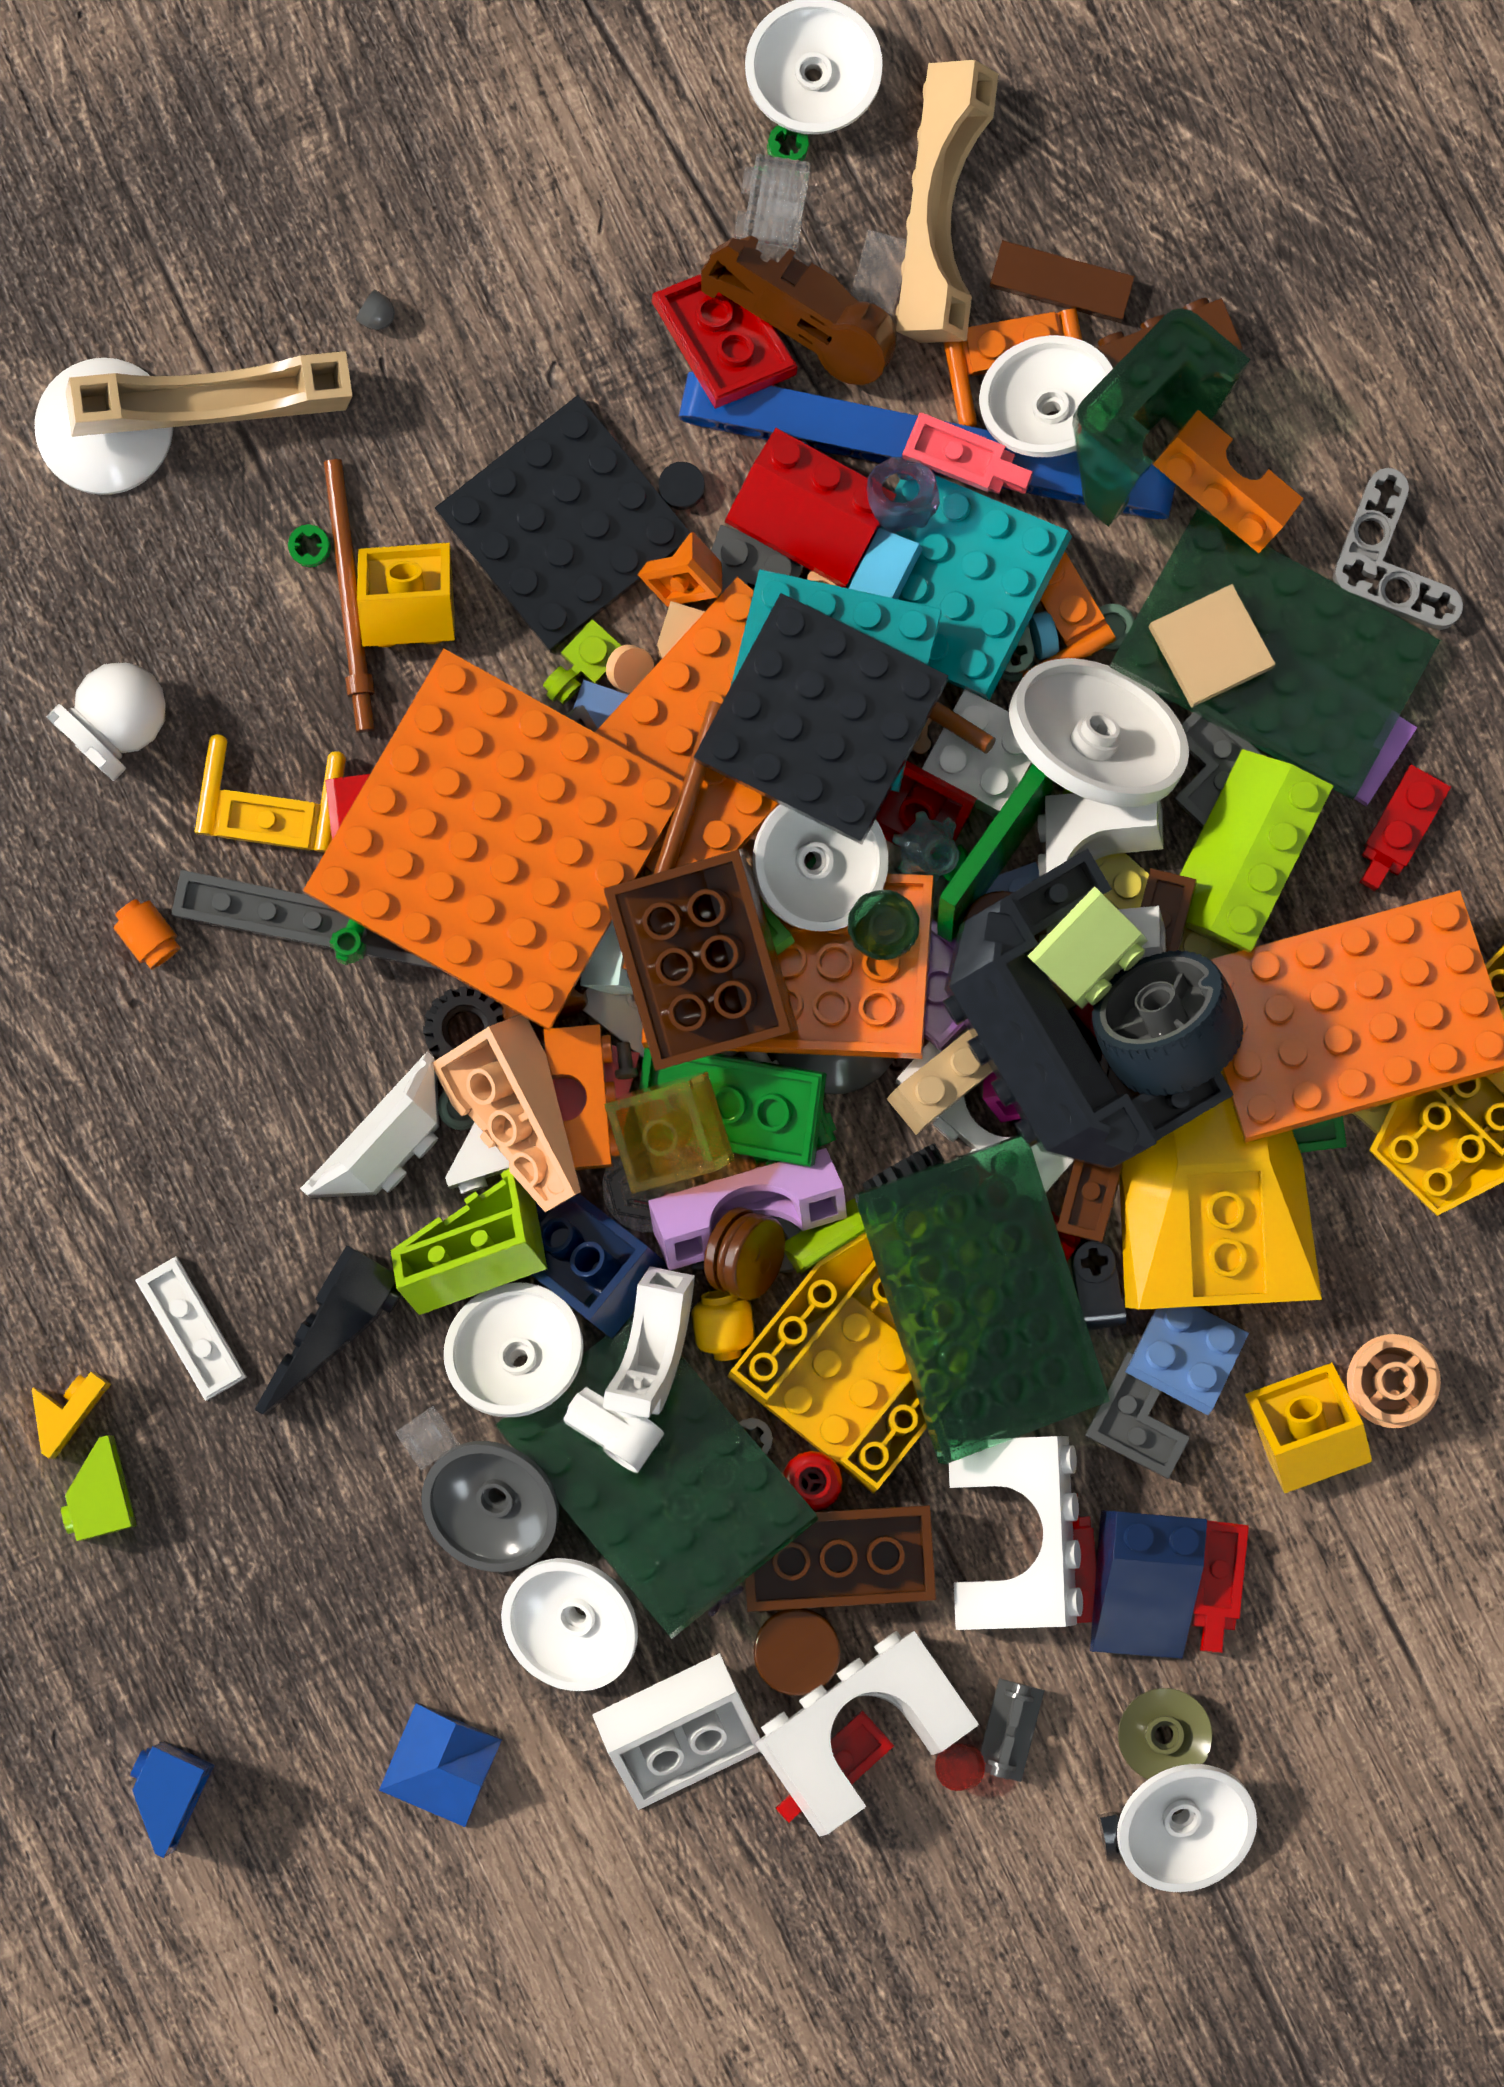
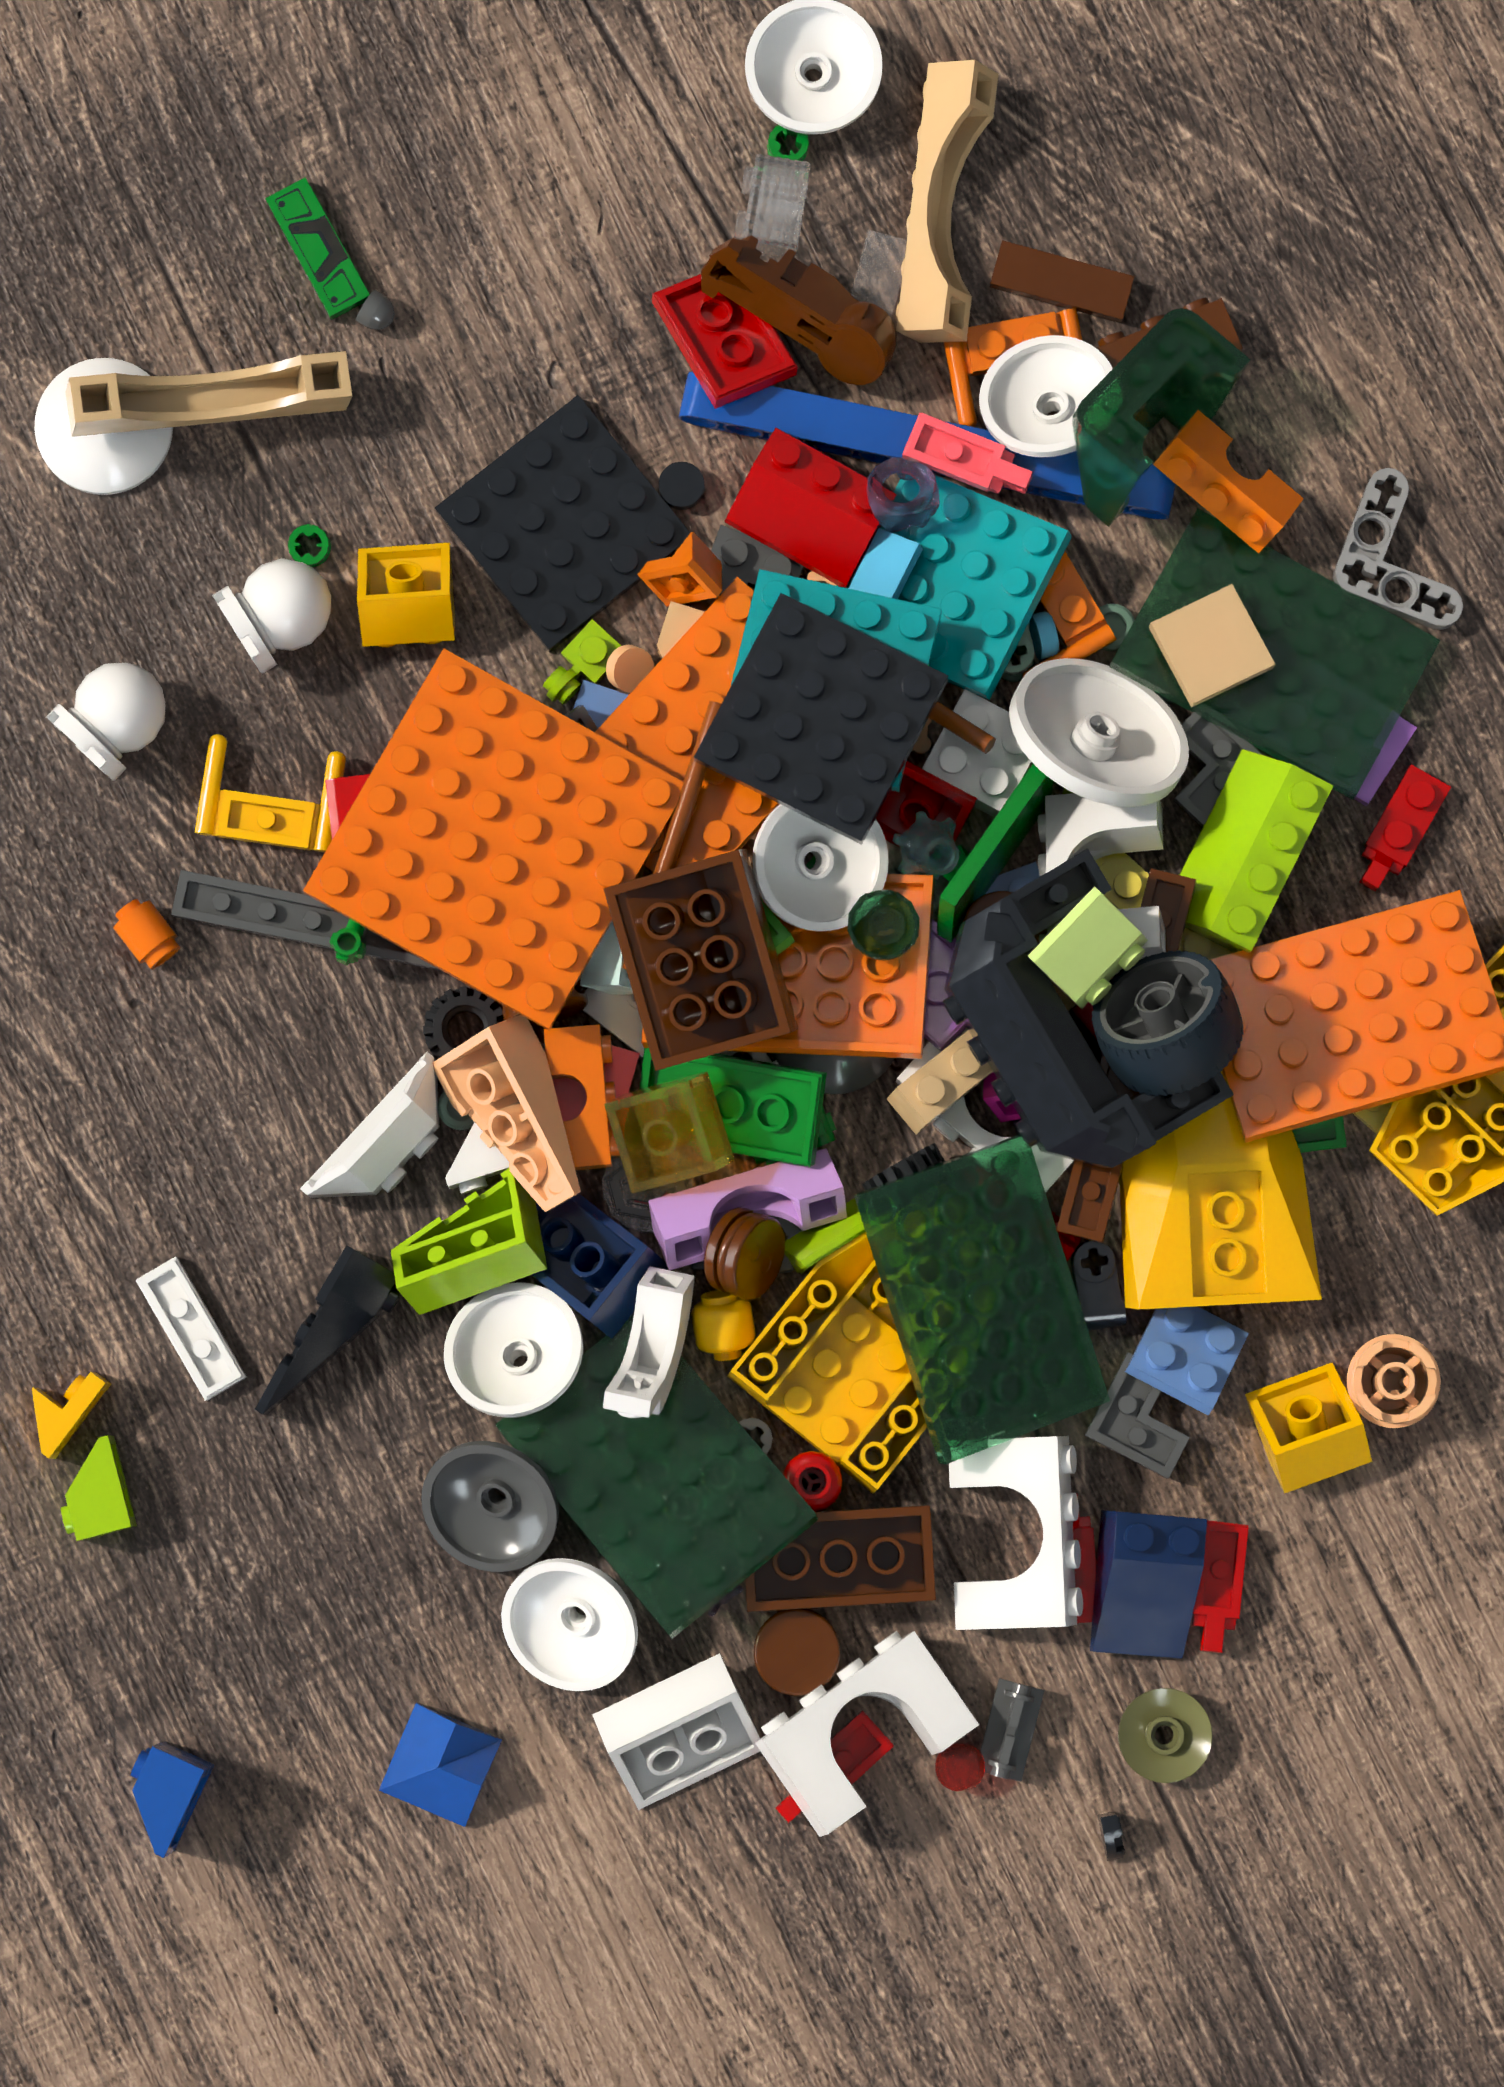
dark orange bar [324,459,375,733] -> none
clear tile [395,1406,460,1471] -> none
white piece [563,1387,664,1473] -> none
dark grey piece [615,1042,638,1080] -> none
white dish [1117,1764,1257,1892] -> none
none -> white tile [212,558,331,674]
none -> green tile [265,177,370,320]

